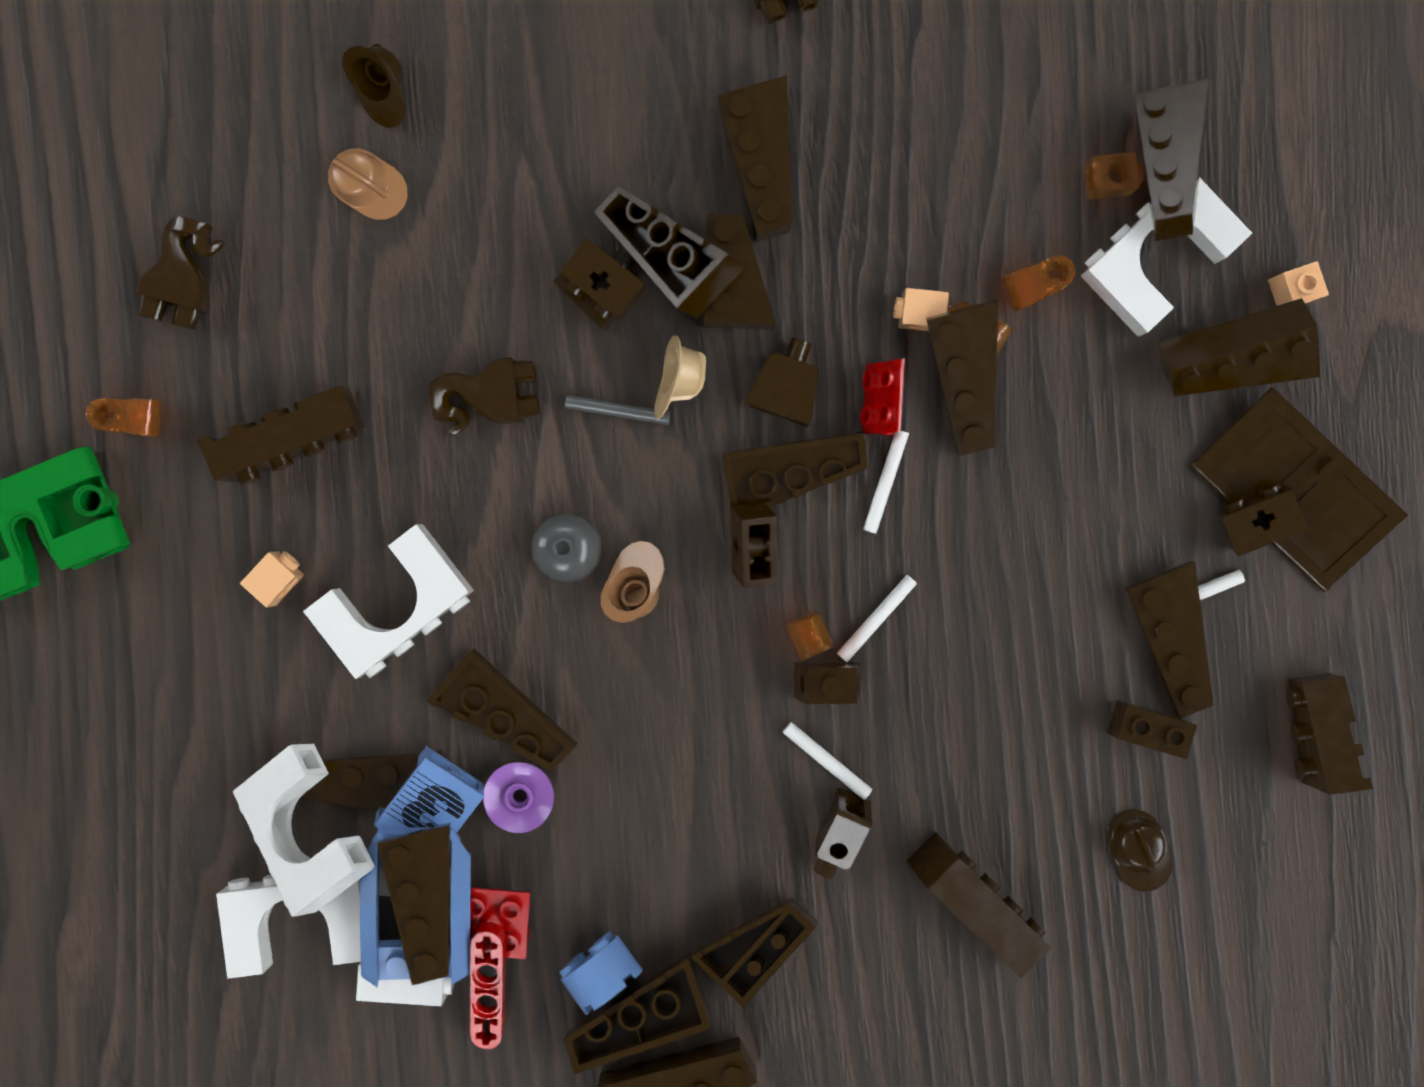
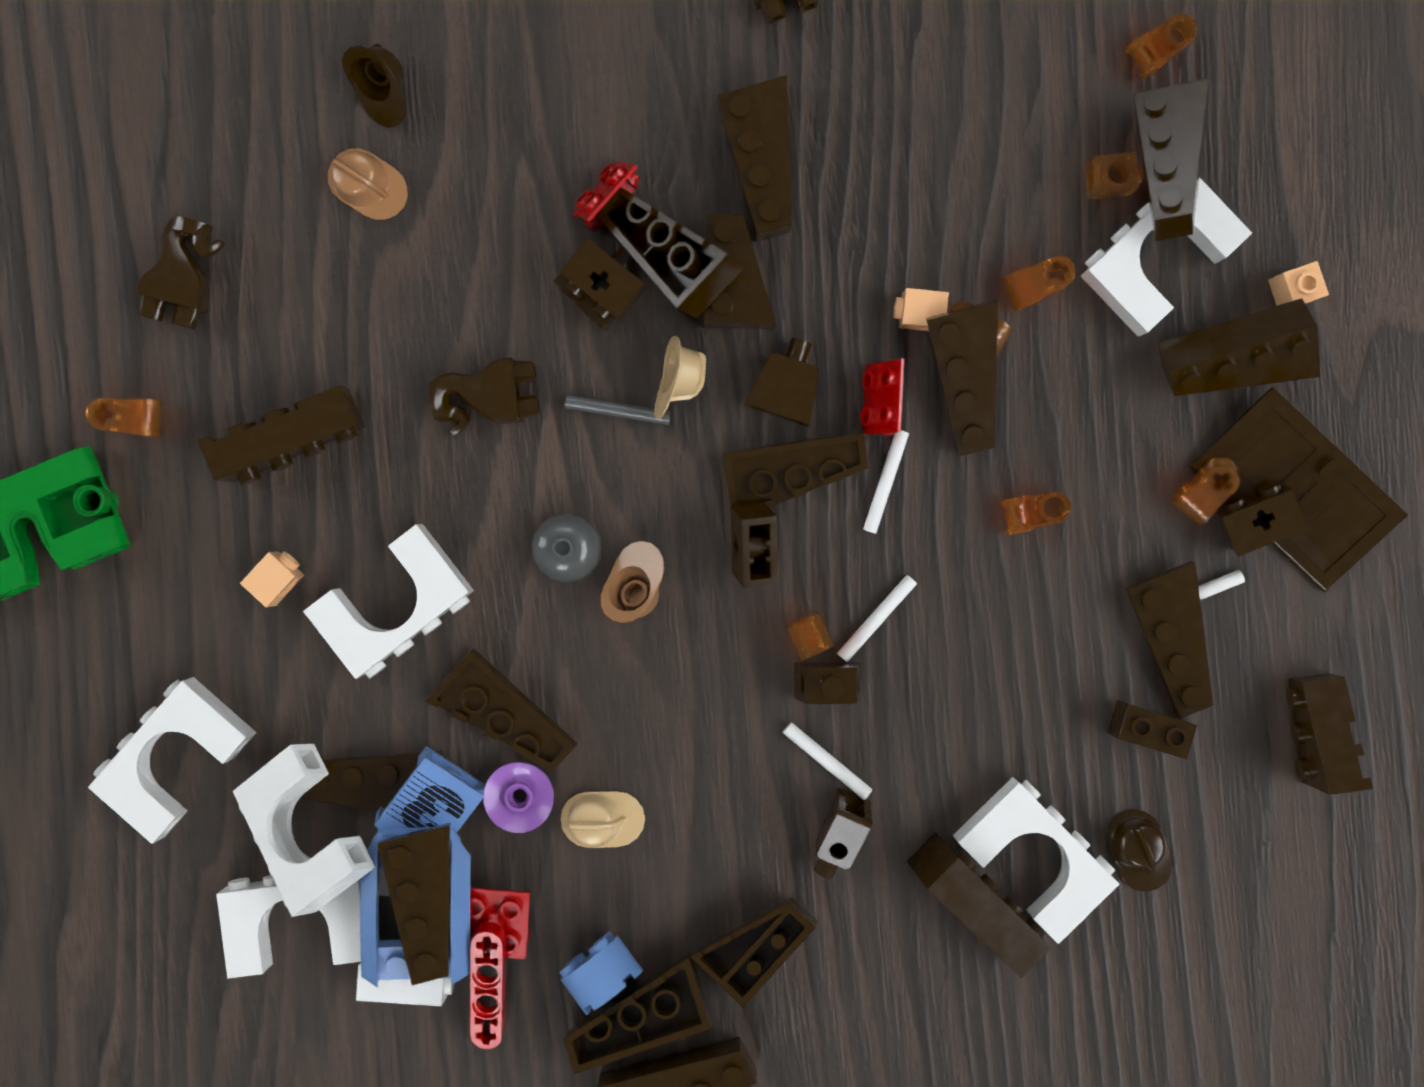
none -> white arch [88,677,257,844]
none -> tan piece [560,791,645,848]
none -> red hinge [572,161,640,232]
none -> white arch [953,777,1120,944]
none -> clear orange piece [998,492,1071,536]
none -> clear orange piece [1123,14,1197,80]
none -> clear orange piece [1171,457,1239,526]

